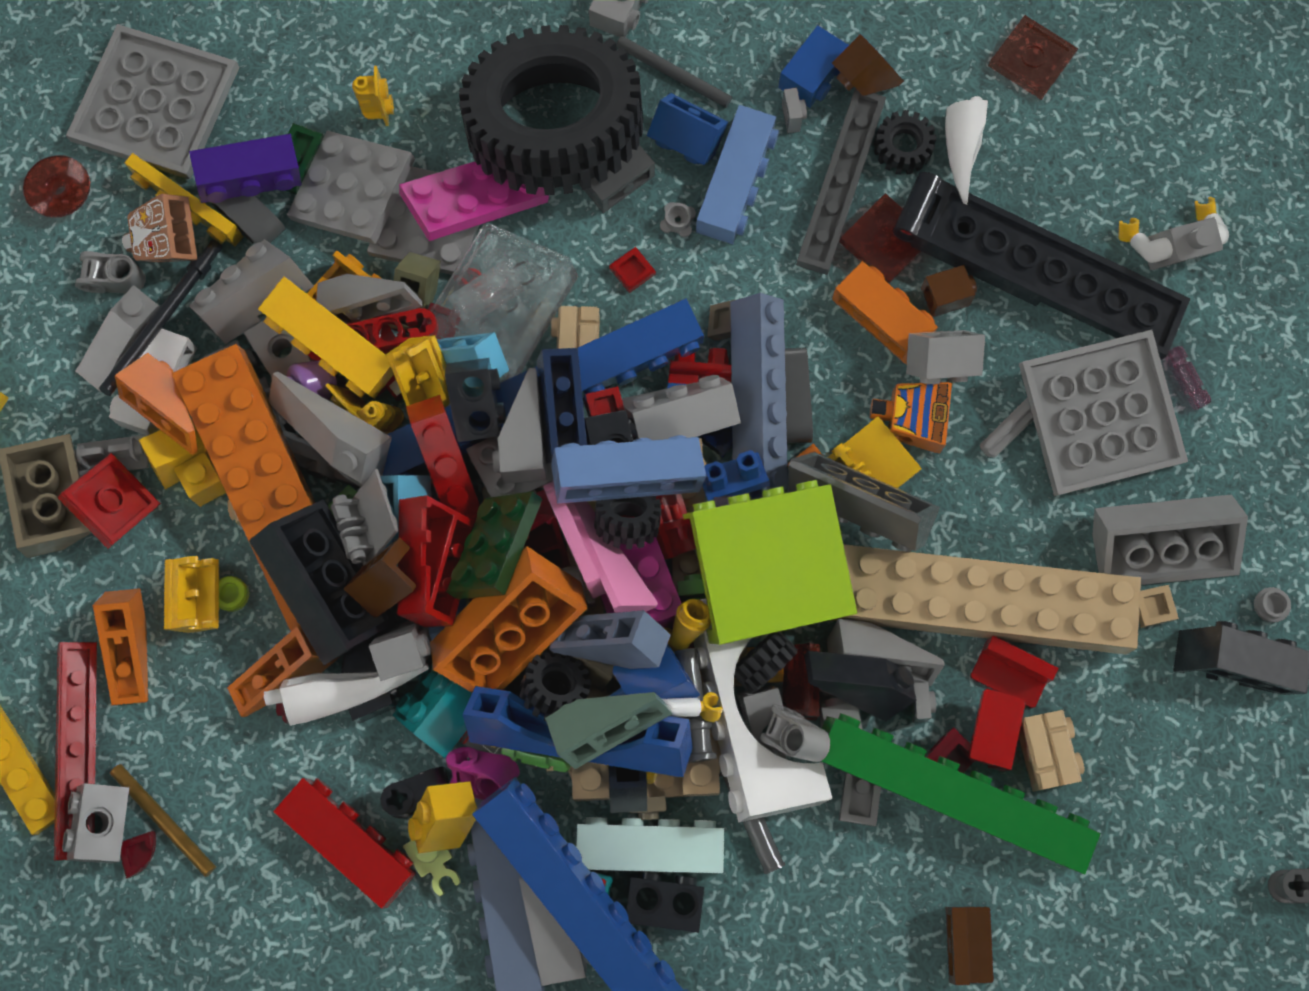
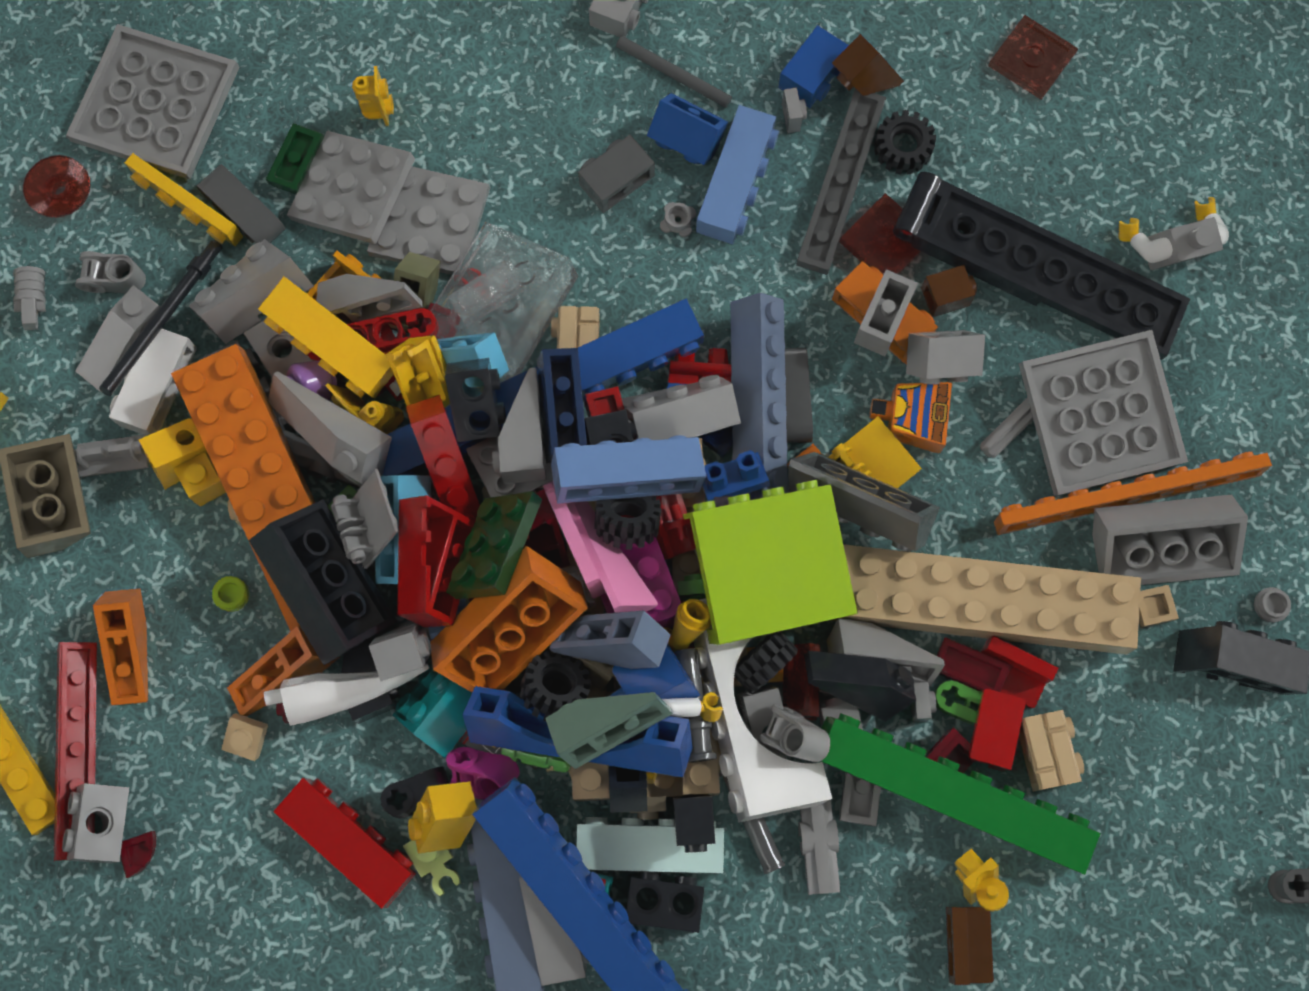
red tile [57,453,161,549] -> none
pearl gold bar [110,764,216,877] -> none
orange slope [115,353,198,455] -> none
nougat torso [122,194,198,262] -> none
yellow hinge [164,556,219,633] -> none
dark purple brick [189,133,302,203] -> none
reddish brown panel [344,538,416,618] -> none
dark pink plate [399,161,549,241] -> none
black tyre [459,25,644,195] -> none
red tile [609,246,656,293] -> none
dark tan plate [707,300,735,341] -> none
white piece [945,96,988,205] -> none
clear pink axle [1165,346,1212,410] -> none
none -> light grey hinge [13,266,46,330]
none -> tan plate [221,713,268,761]
none -> black slope [672,795,715,853]
none -> light grey piece [798,781,840,895]
none -> light grey brick [854,269,918,356]
none -> bright green beam [934,680,982,726]
none -> dark red tile [937,637,1012,692]
none -> yellow hips [954,848,1009,912]
none -> orange plate [994,452,1272,535]

